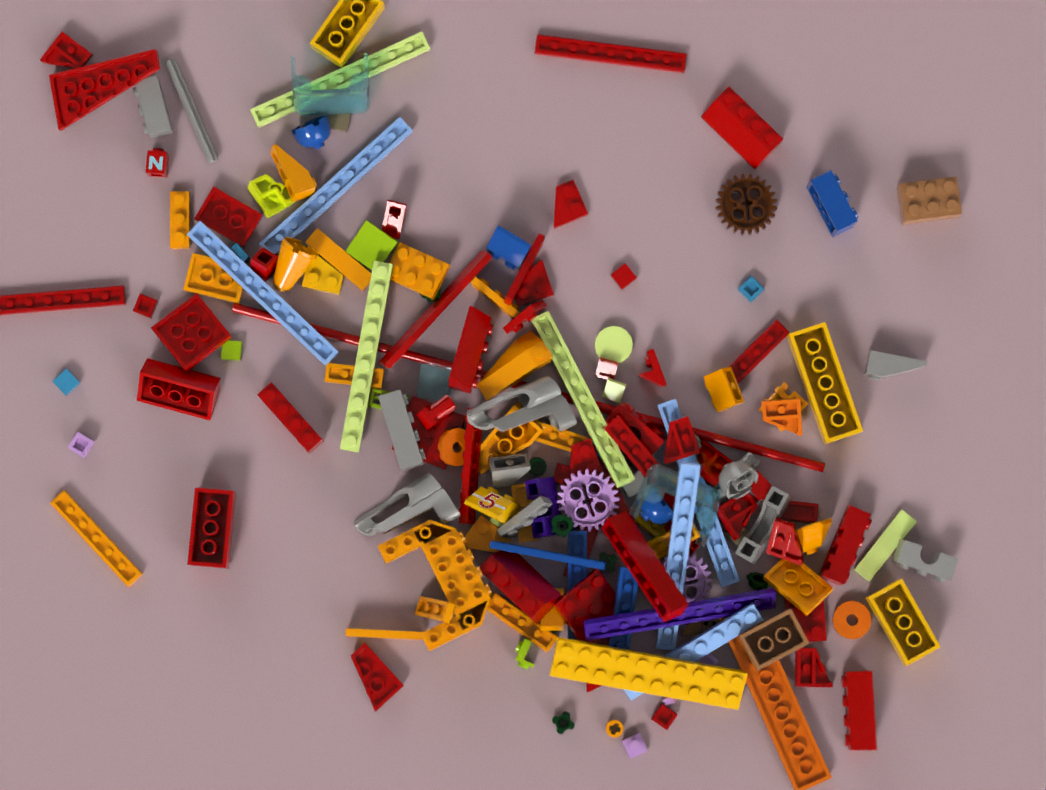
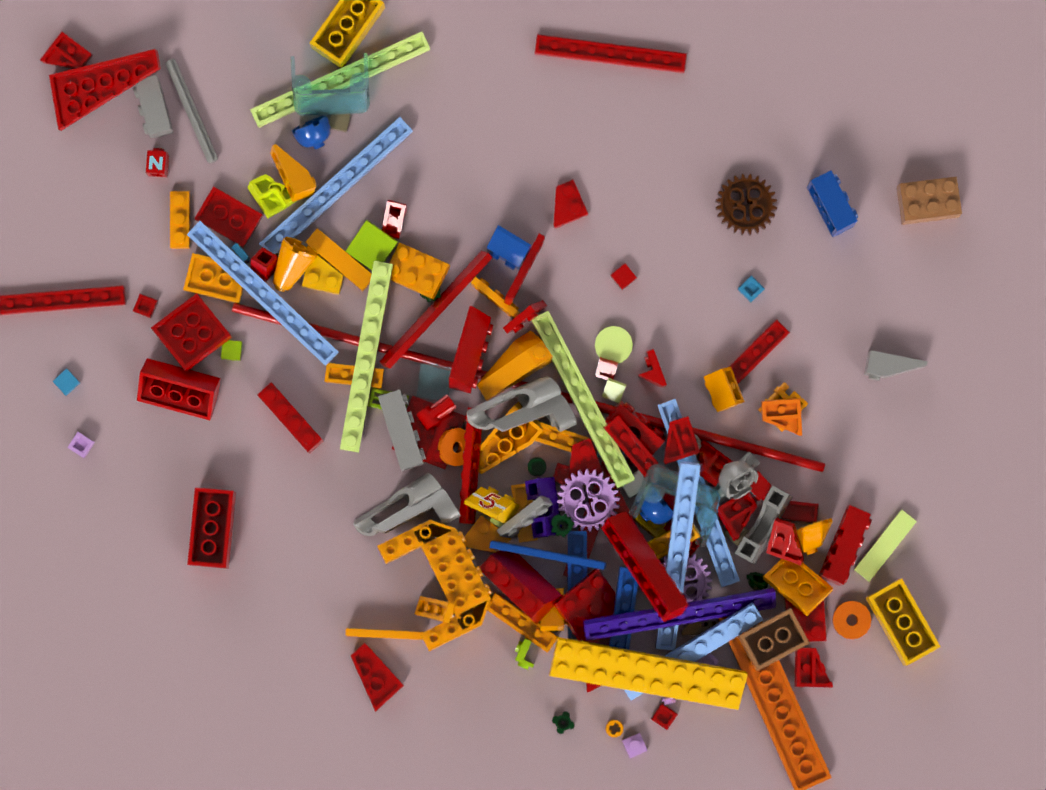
light orange tile [50,490,143,587] -> none
light grey slope [489,453,530,488] -> none
red wing [515,260,554,307] -> none
dark green plate [599,552,617,573] -> none
red slope [701,86,783,170] -> none
yellow brick [787,322,863,445] -> none
red slope [841,670,877,750] -> none
light grey arch [892,539,958,583] -> none

